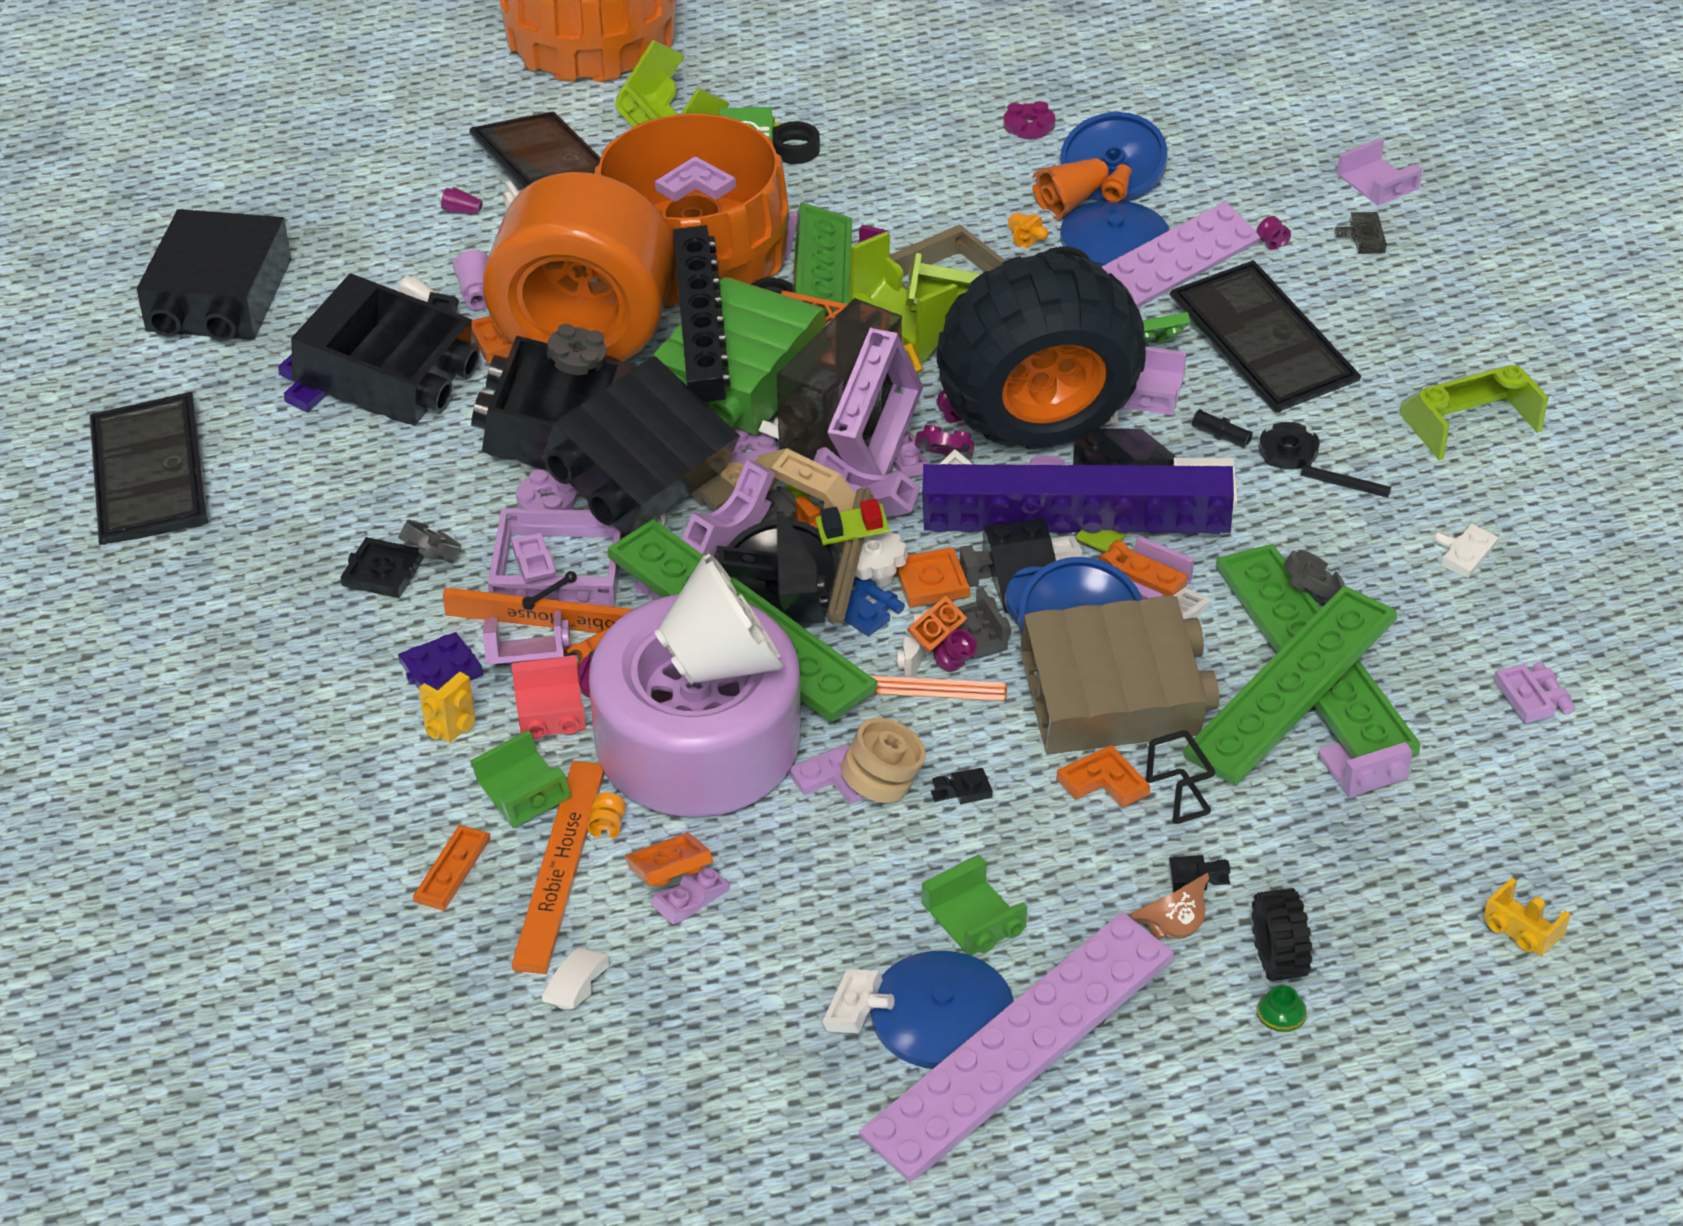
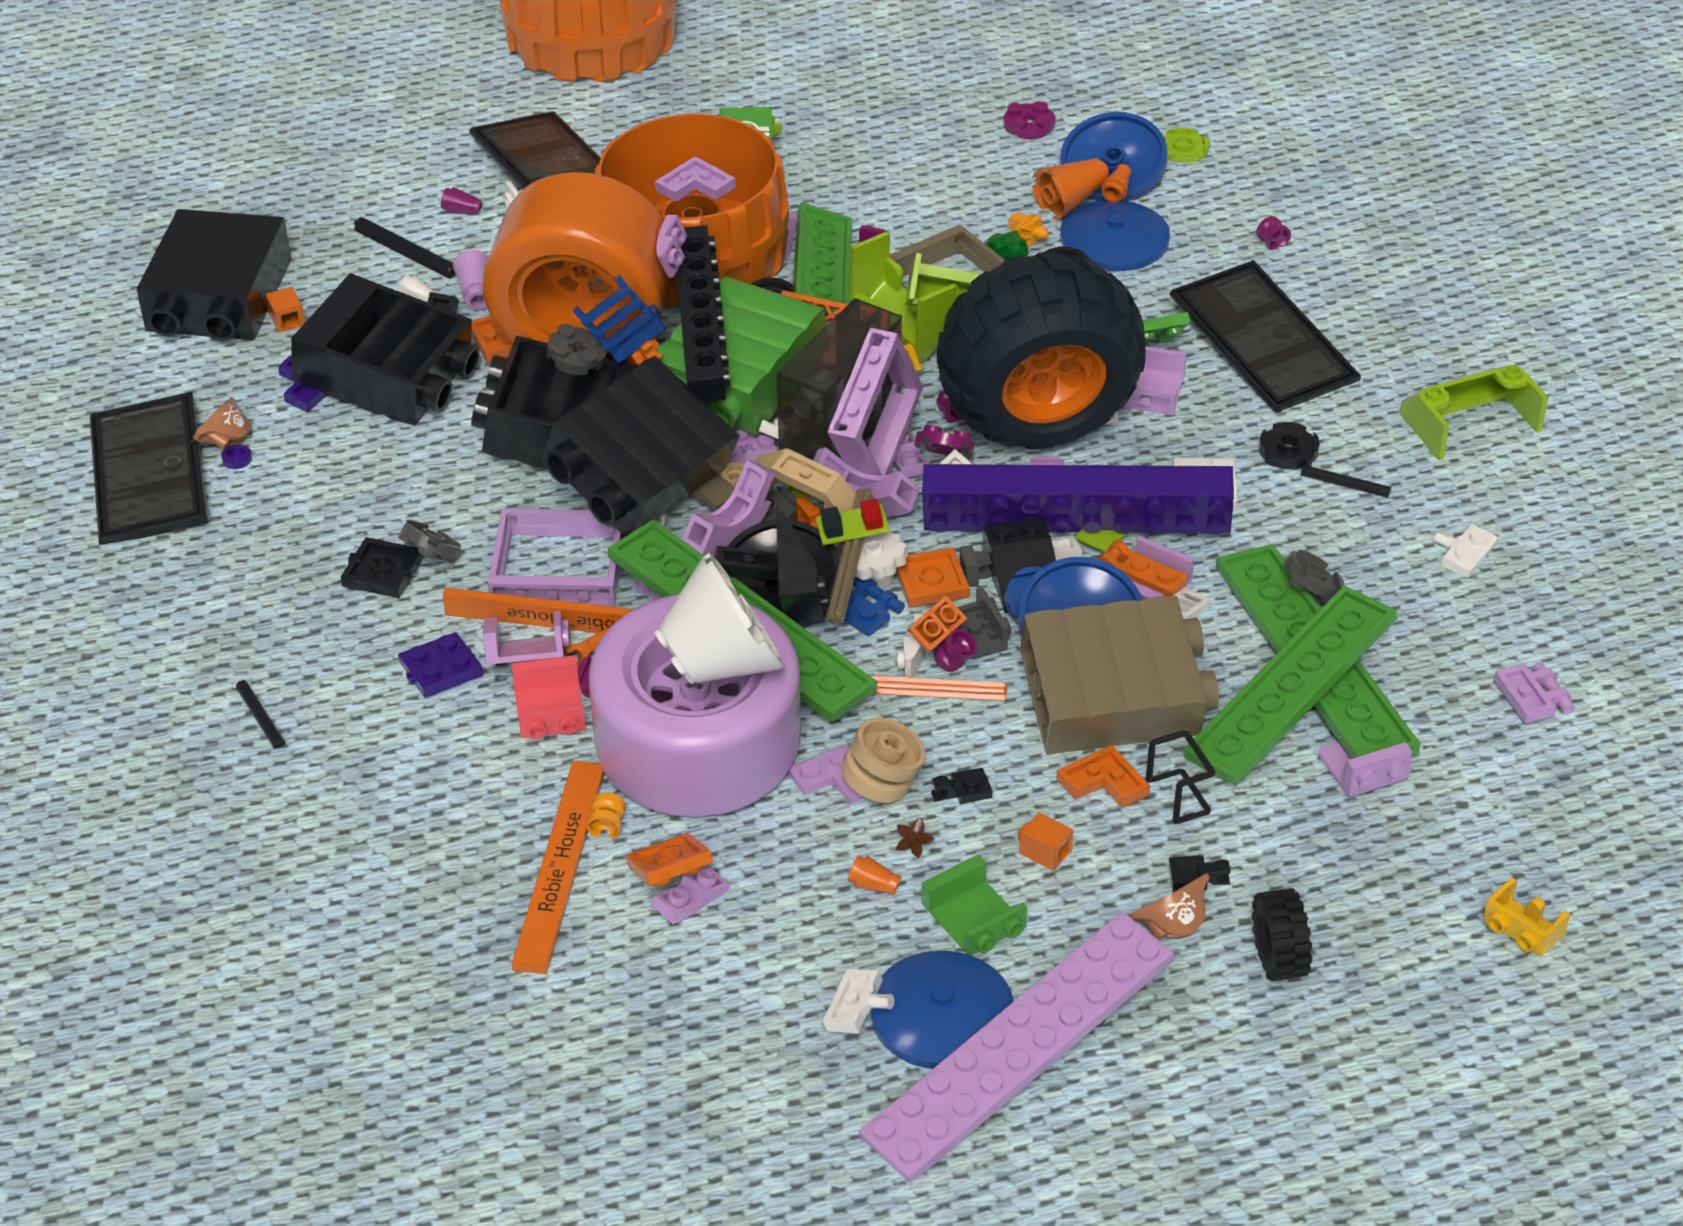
orange tile [413,824,490,911] -> none
yellow bracket [419,672,476,744] -> none
bright green panel [470,730,572,828] -> none
lavender slope [511,533,556,583] -> none
lavender plate [516,469,577,510] -> none
black hinge [522,571,577,610] -> none
white slope [542,948,609,1009] -> none
lime windscreen [615,40,730,127] -> none
black tyre [773,121,820,164] -> none
black slope [1073,428,1177,466] -> none
lavender plate [1102,201,1261,308] -> none
black pin [1192,409,1253,449] -> none
green piece [1256,985,1307,1032] -> none
clear smoke plate [1334,212,1387,254] -> none
lavender panel [1337,138,1422,206] -> none
none -> nougat hat [193,397,250,449]
none -> dark purple tile [221,444,252,469]
none -> black bar [236,680,285,749]
none -> orange brick [265,287,305,333]
none -> black axle [353,217,456,279]
none -> blue plate [573,275,665,364]
none -> orange plate [625,338,663,366]
none -> lavender slope [656,215,687,278]
none -> orange cone [848,855,902,896]
none -> reddish brown plant [896,817,935,859]
none -> green bracket [986,230,1029,259]
none -> orange brick [1018,813,1073,871]
none -> lime tile [1162,127,1210,163]

